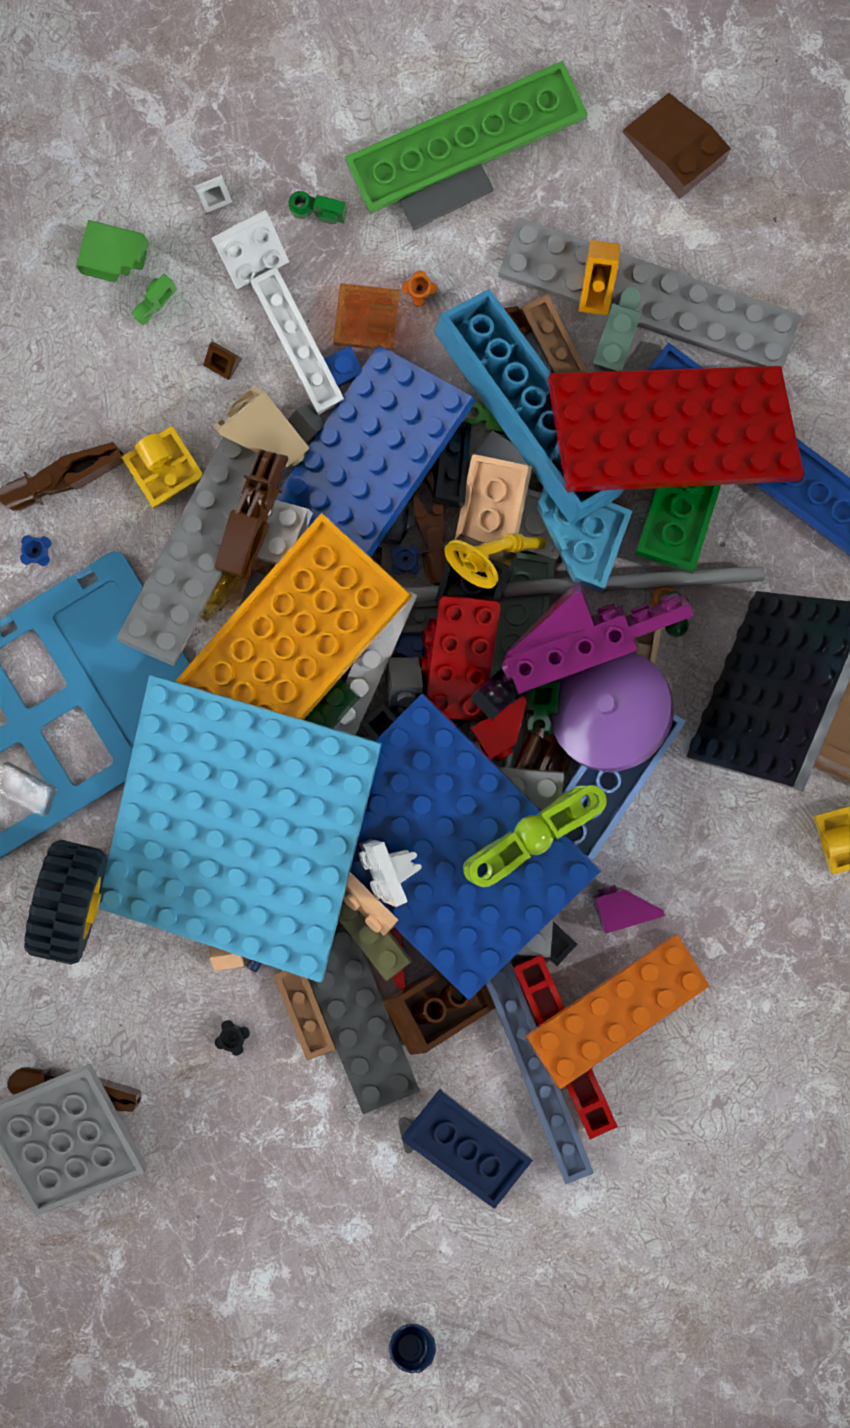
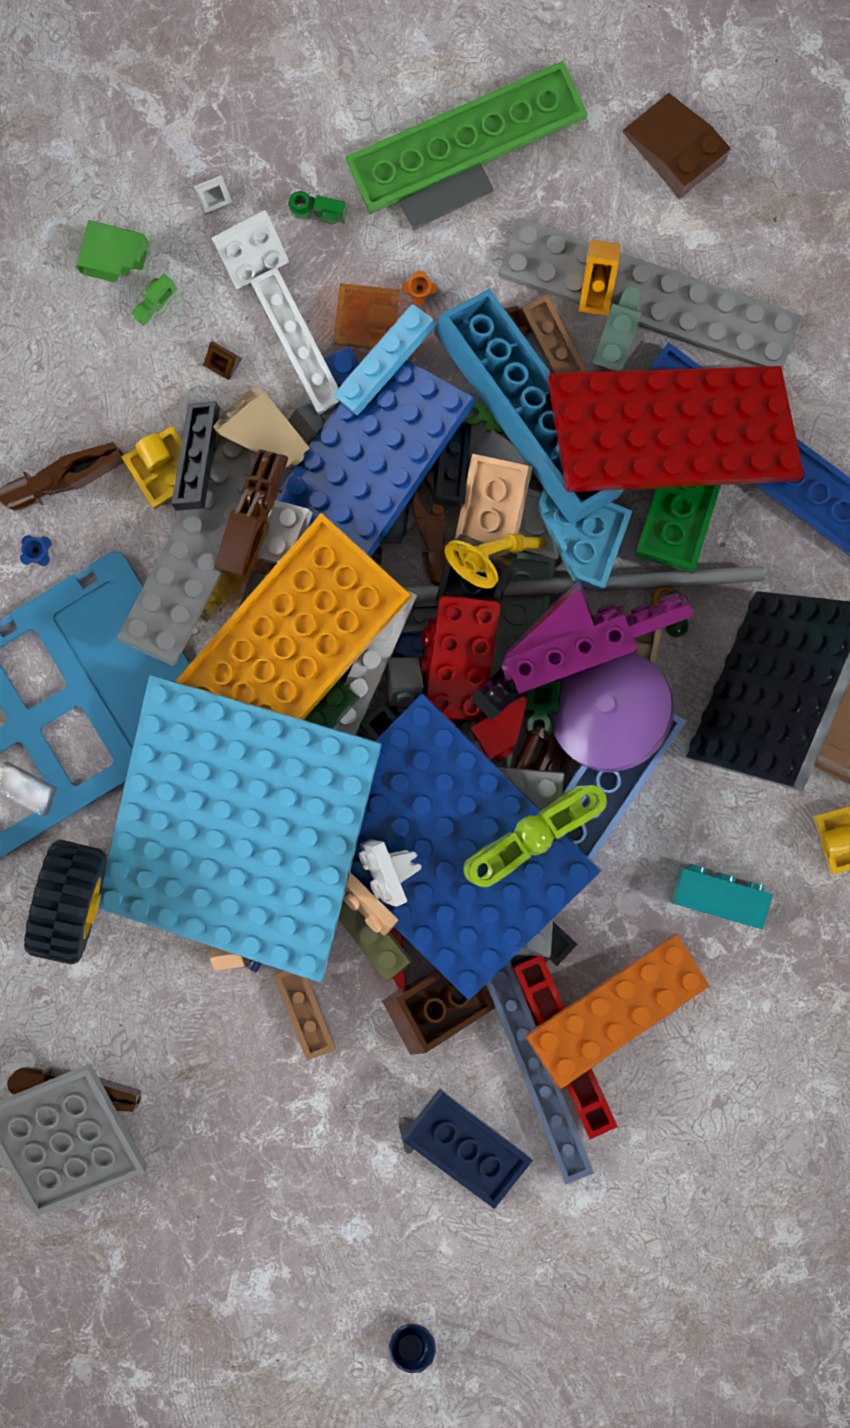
black plate [215,1020,250,1056] -> none
dark grey plate [309,924,420,1114] -> none
blue plate [390,545,421,575] -> none
magenta slope [592,884,665,934] -> none
none -> black plate [171,401,220,511]
none -> medium azure plate [333,304,437,416]
none -> teal brick [670,863,773,930]

